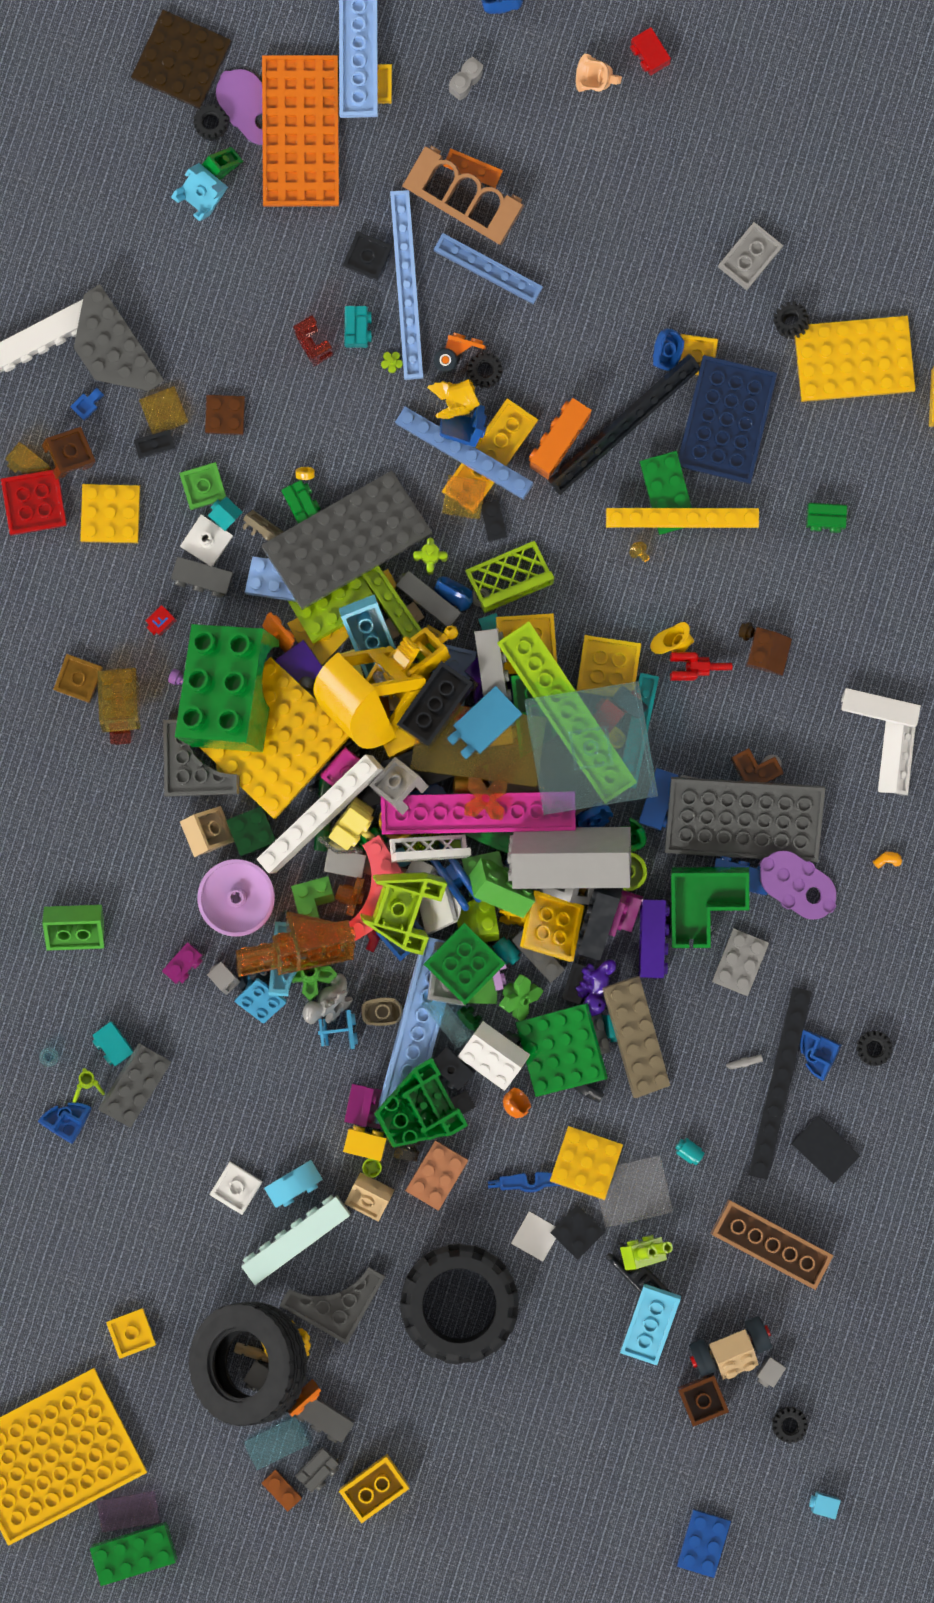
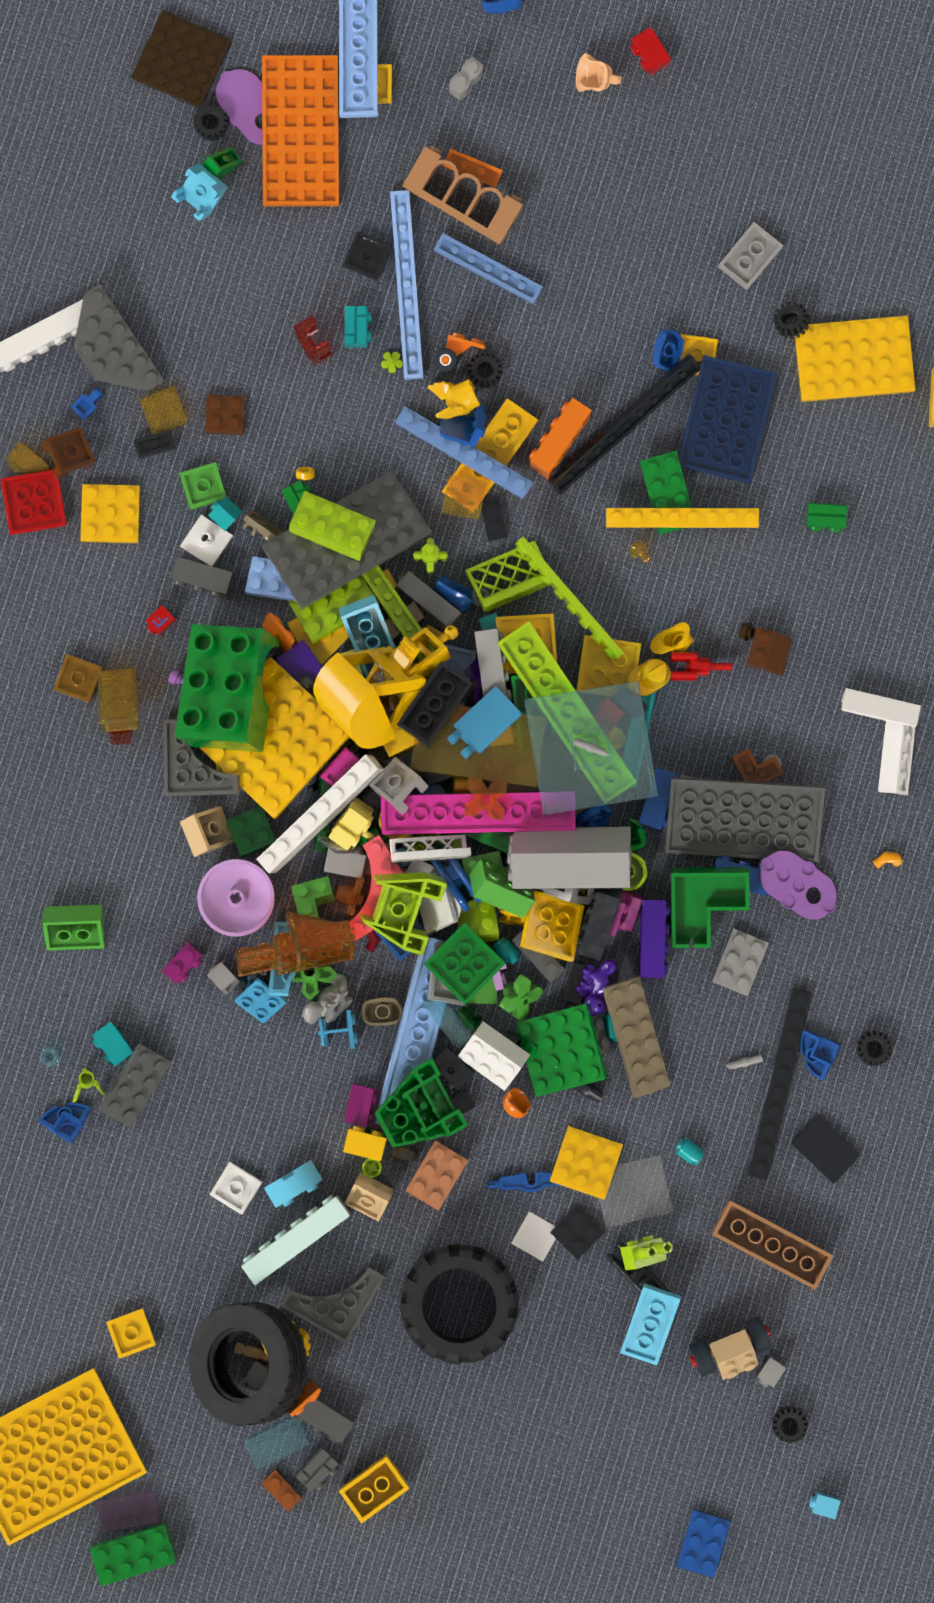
reddish brown brick [677,1373,729,1427] -> none
none -> lime brick [289,491,376,561]
none -> lime plate [515,536,624,660]
none -> light grey piece [573,738,607,756]
none -> yellow piece [628,659,671,696]

